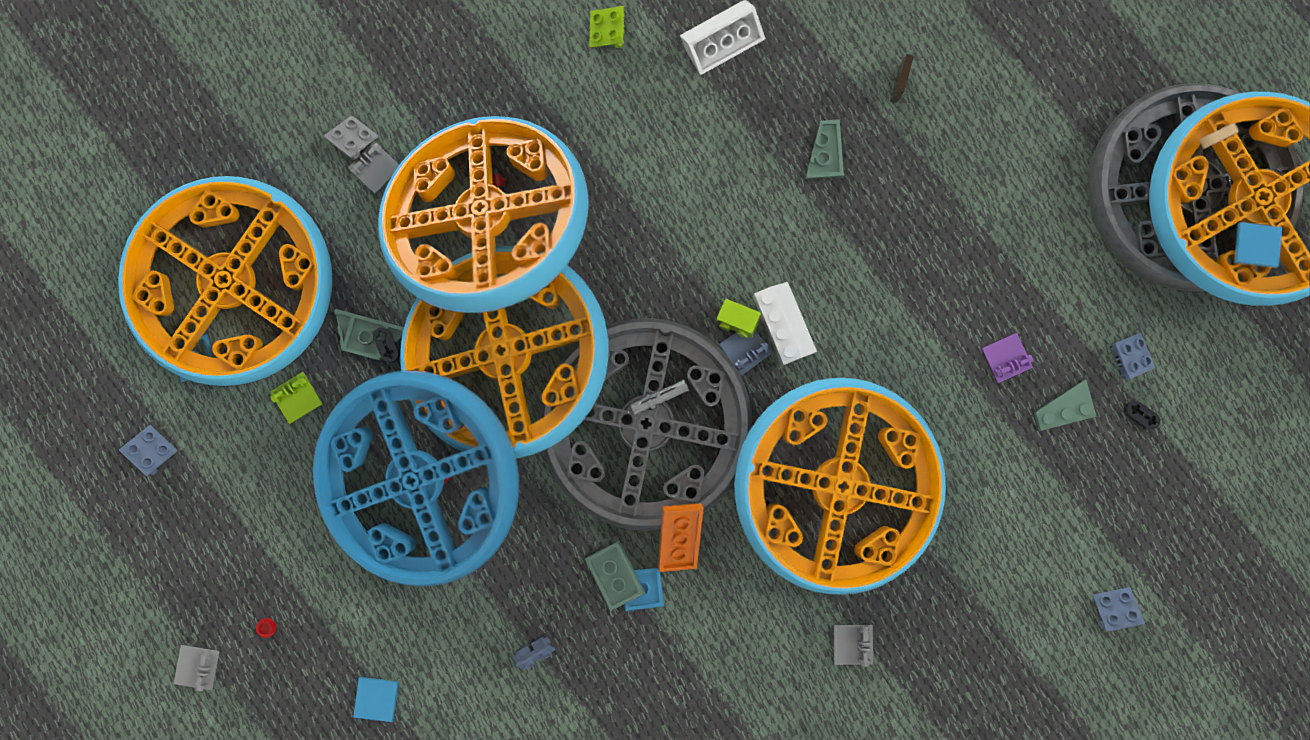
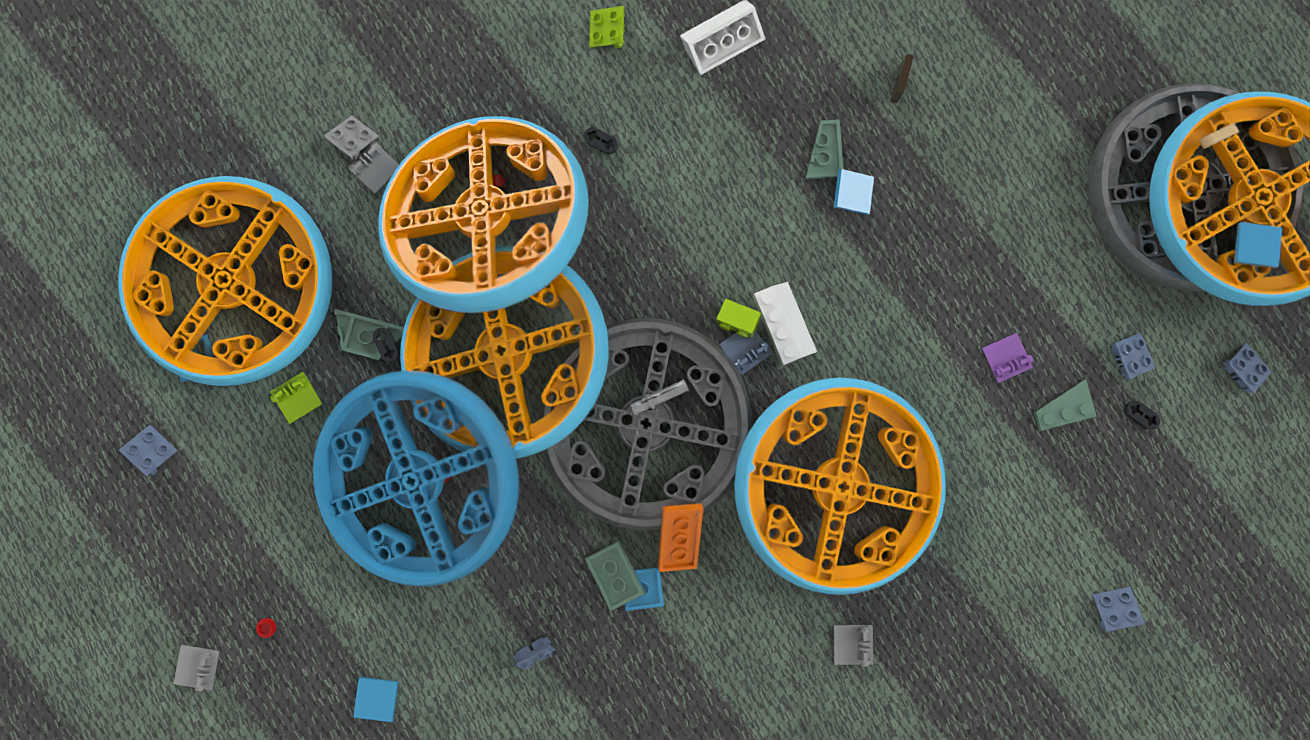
none -> black beam [584,127,618,155]
none -> tile [834,169,874,215]
none -> sand blue hinge [1222,343,1271,393]

